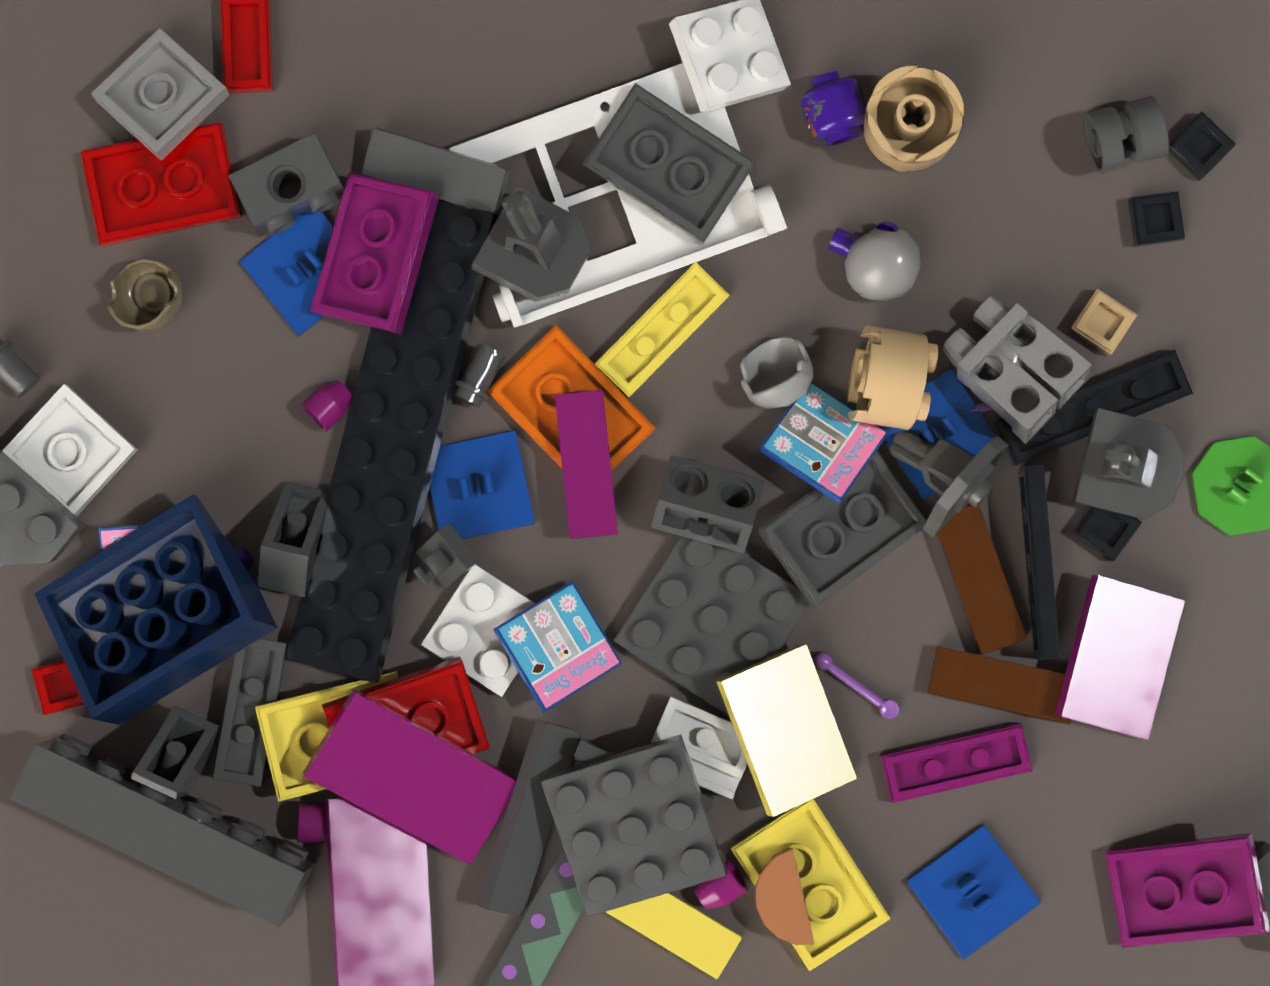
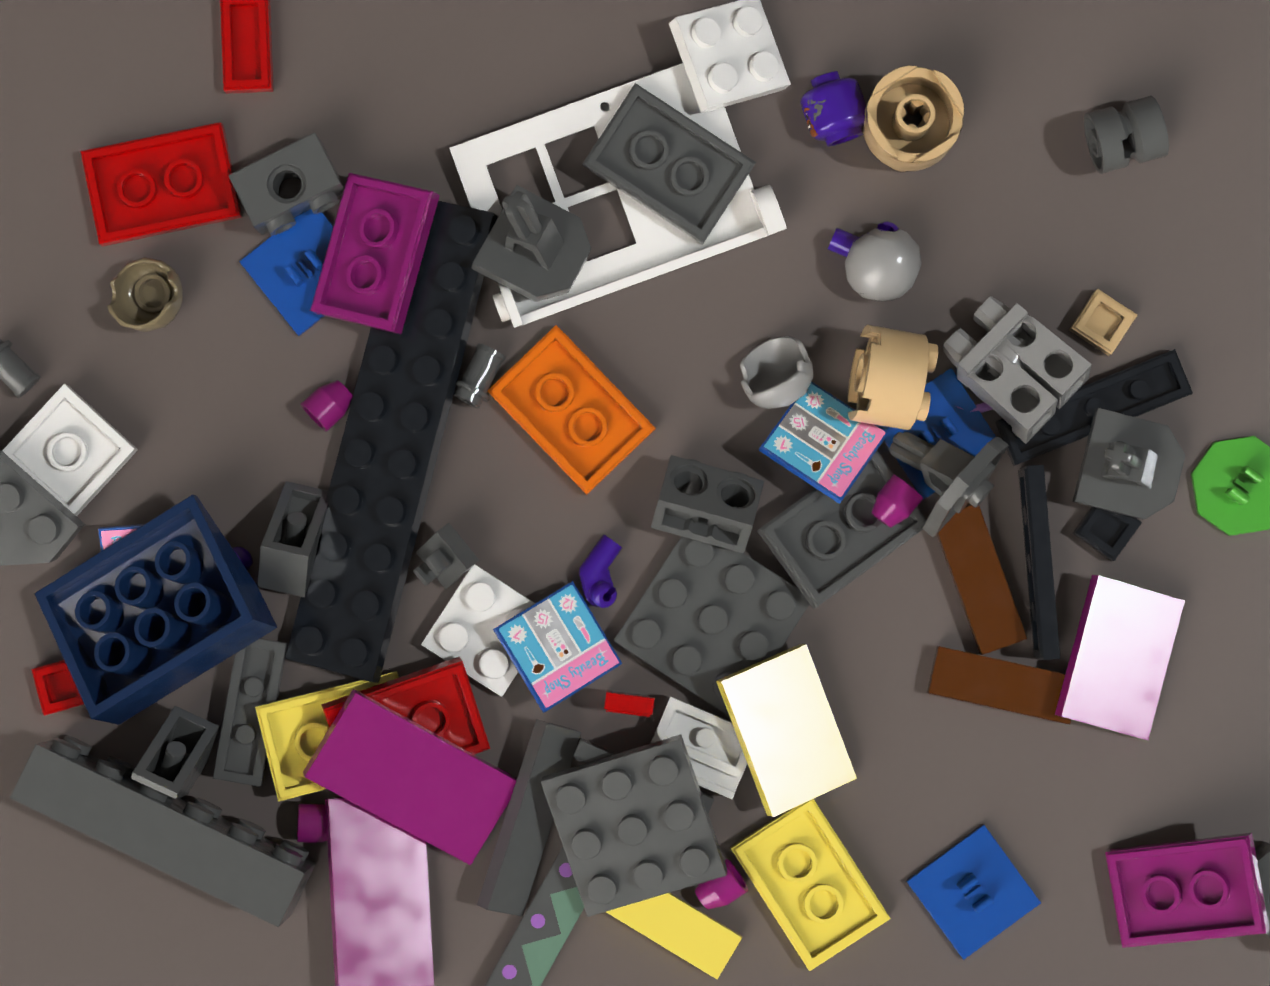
light grey plate [91,28,229,161] -> none
dark grey tile [361,128,511,215] -> none
blue piece [430,430,535,539] -> none
magenta tile [555,390,618,540] -> none
light yellow tile [595,262,730,398] -> none
nougat tile [755,847,814,945] -> none
medium lavender hinge [813,652,899,719] -> none
magenta tile [880,723,1033,803] -> none
black tile [1128,191,1185,247] -> none
black tile [1169,111,1236,181] -> none
none -> dark purple arm [579,534,622,608]
none -> red tile [604,690,655,717]
none -> magenta hose [871,474,923,528]

